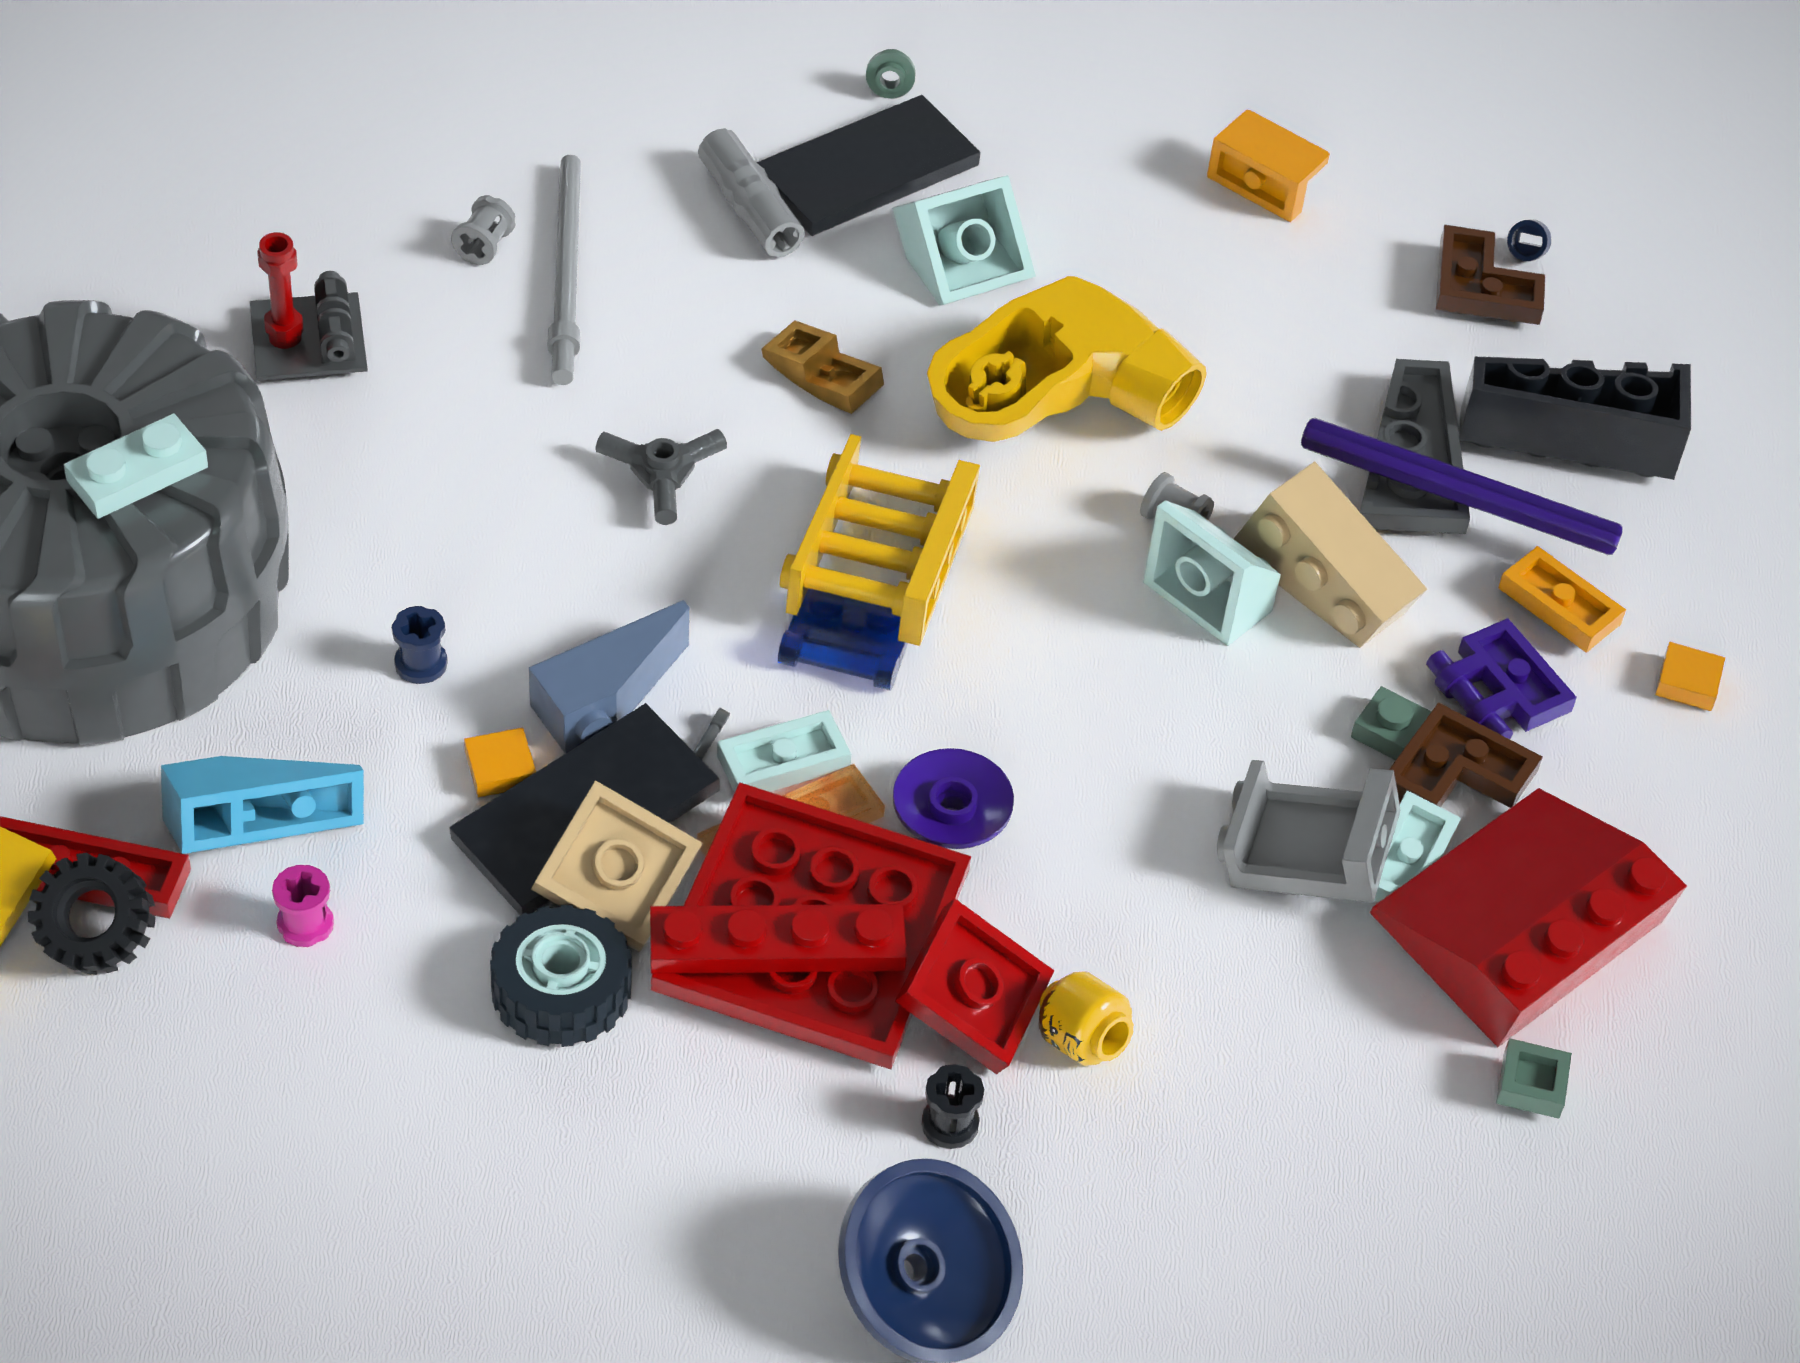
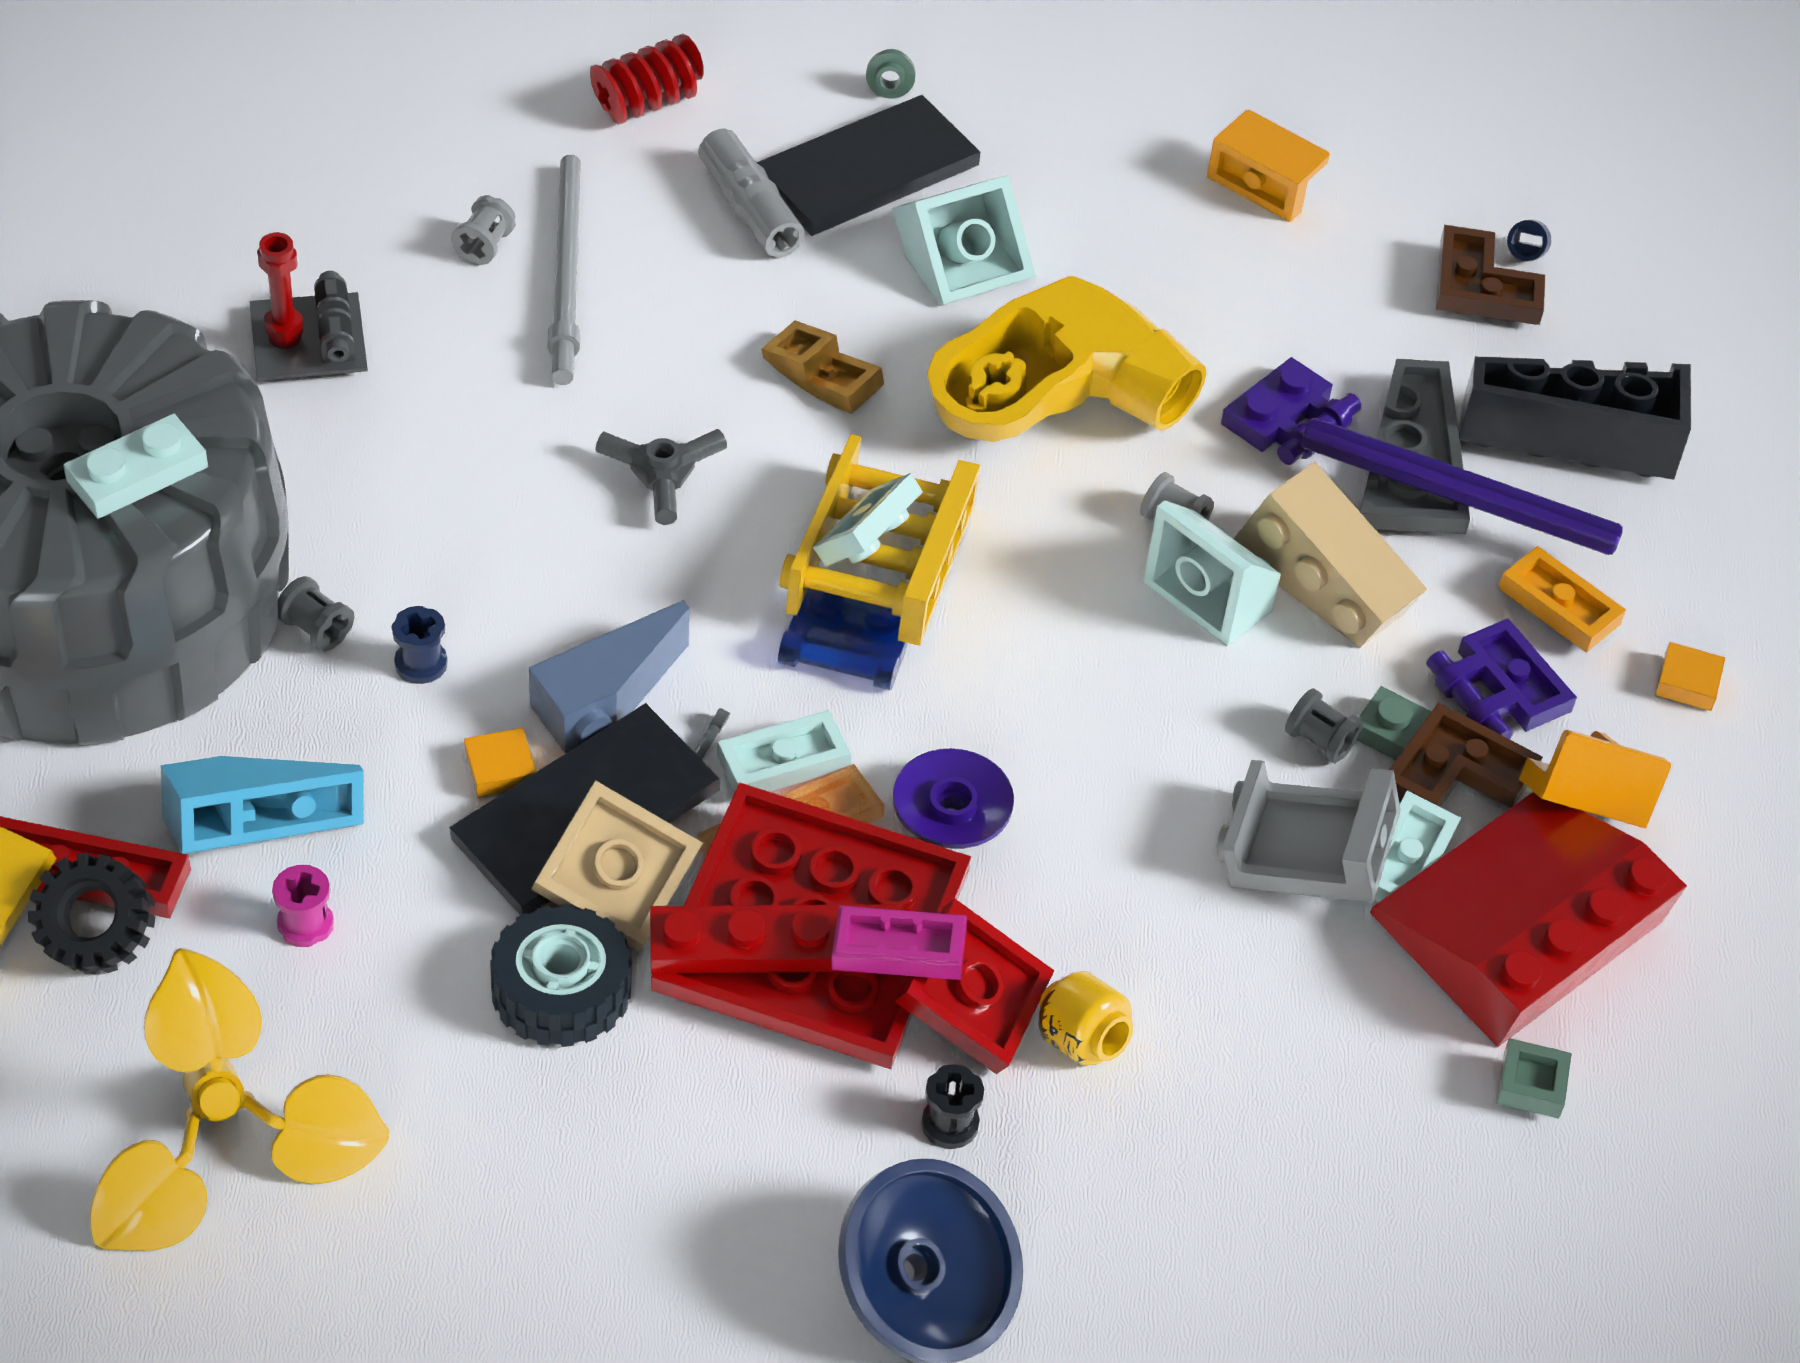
none -> yellow plant [90,948,390,1251]
none -> dark grey bush [277,576,355,651]
none -> red piece [590,33,704,125]
none -> light aqua plate [813,473,923,566]
none -> dark pink plate [832,906,967,980]
none -> dark purple plate [1221,357,1362,465]
none -> dark grey bush [1285,688,1364,764]
none -> light orange panel [1519,730,1671,829]

